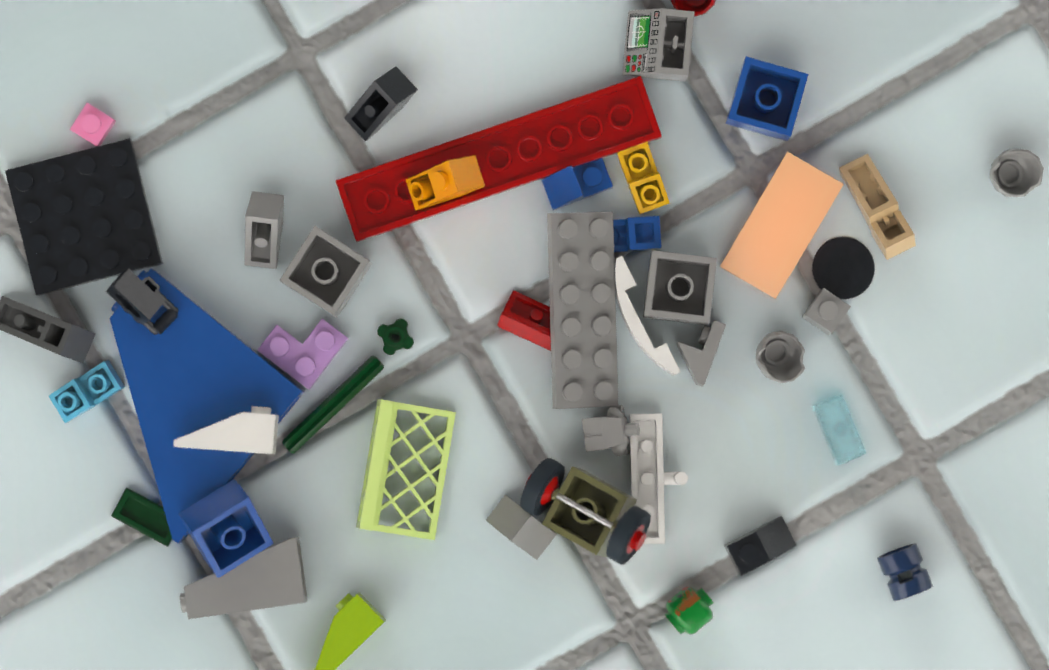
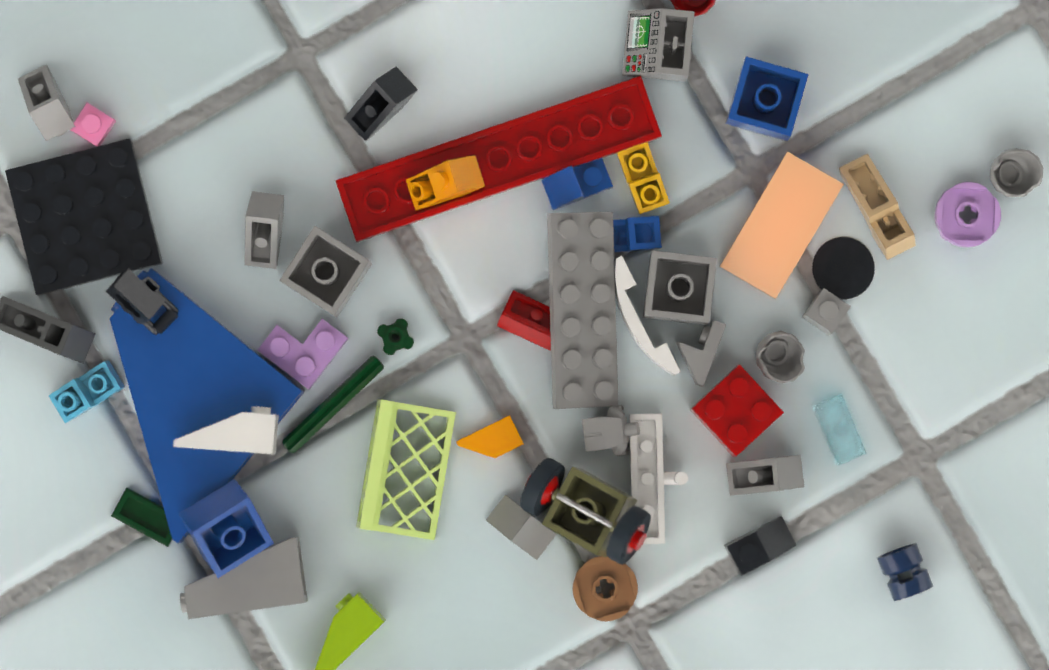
green head [664,586,714,635] -> none
none -> light grey slope [18,65,75,141]
none -> light orange tile [456,415,524,458]
none -> medium nougat plate [572,556,638,621]
none -> red brick [689,364,784,457]
none -> light grey slope [726,455,805,496]
none -> lavender plate [934,182,1001,248]

